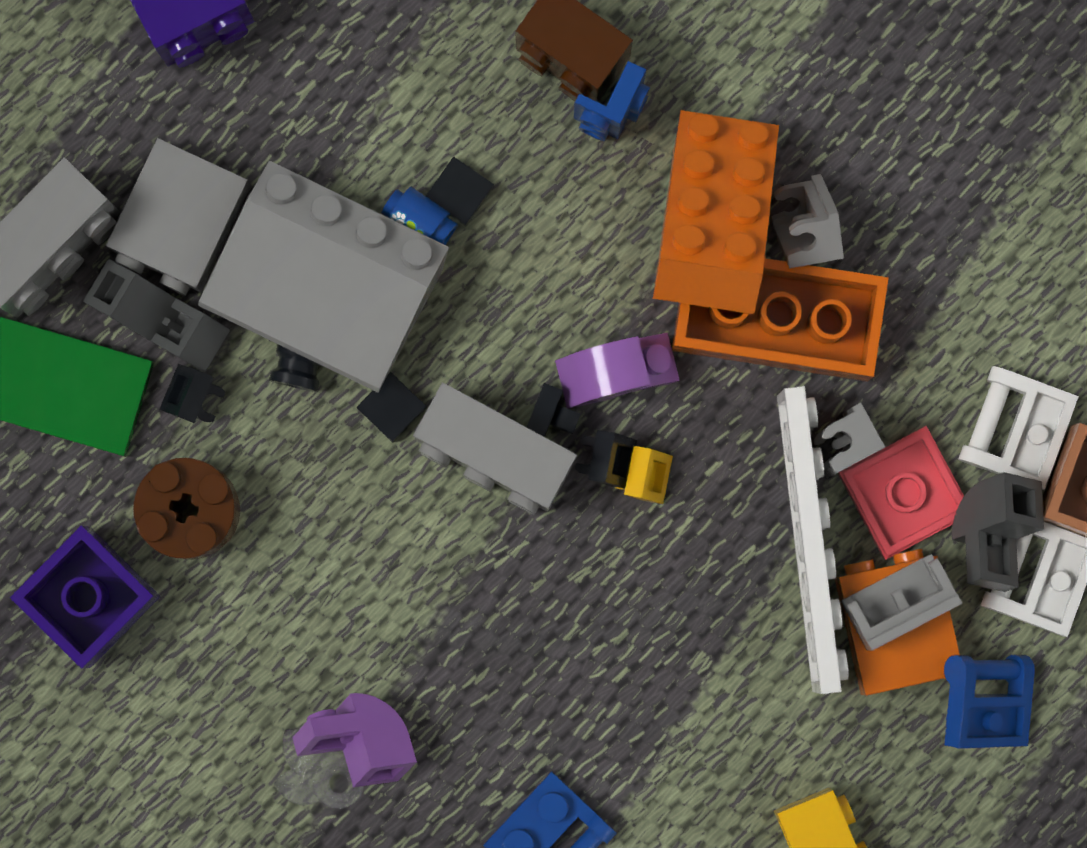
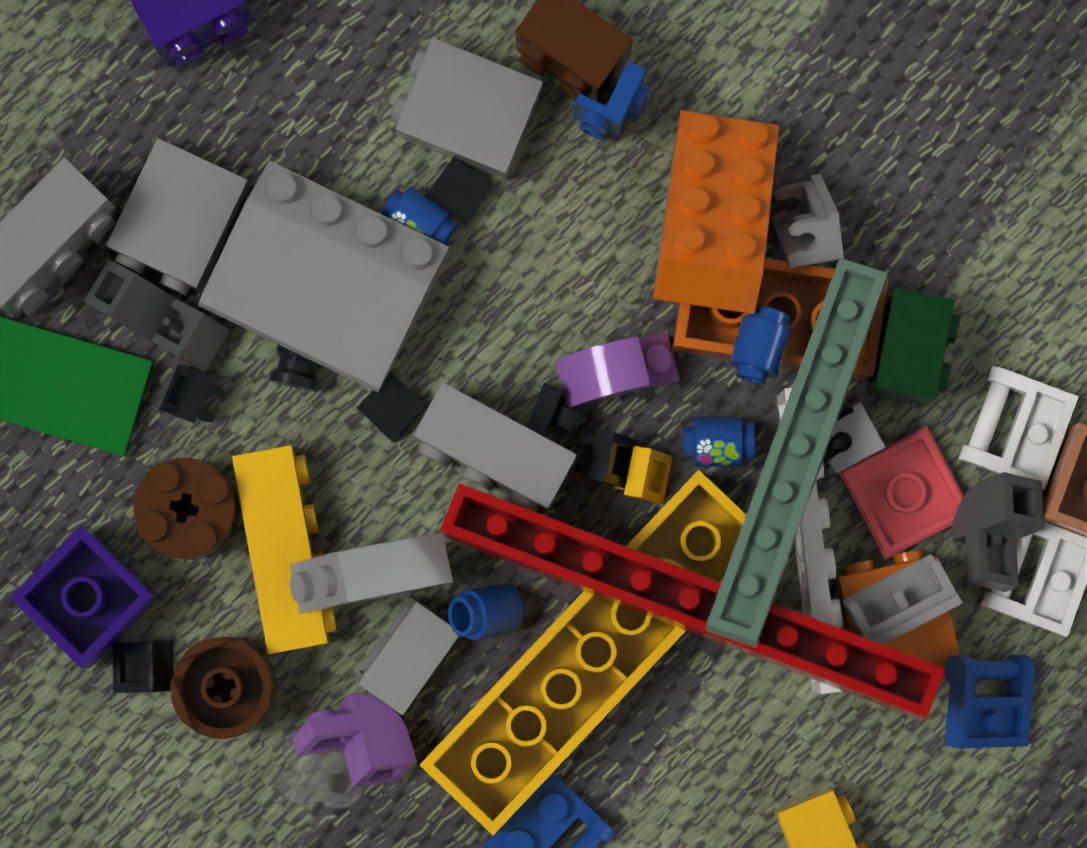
none -> black slope [113,641,173,693]
none -> reddish brown brick [170,637,277,739]
none -> yellow brick [232,445,337,654]
none -> light grey brick [290,532,453,614]
none -> light grey hinge [353,596,459,715]
none -> light grey brick [391,37,543,180]
none -> yellow brick [419,470,746,835]
none -> red brick [440,483,945,723]
none -> blue brick [448,584,525,640]
none -> blue brick [683,417,755,467]
none -> sand green plate [706,258,888,648]
none -> blue brick [729,305,792,384]
none -> dark green brick [865,288,960,406]

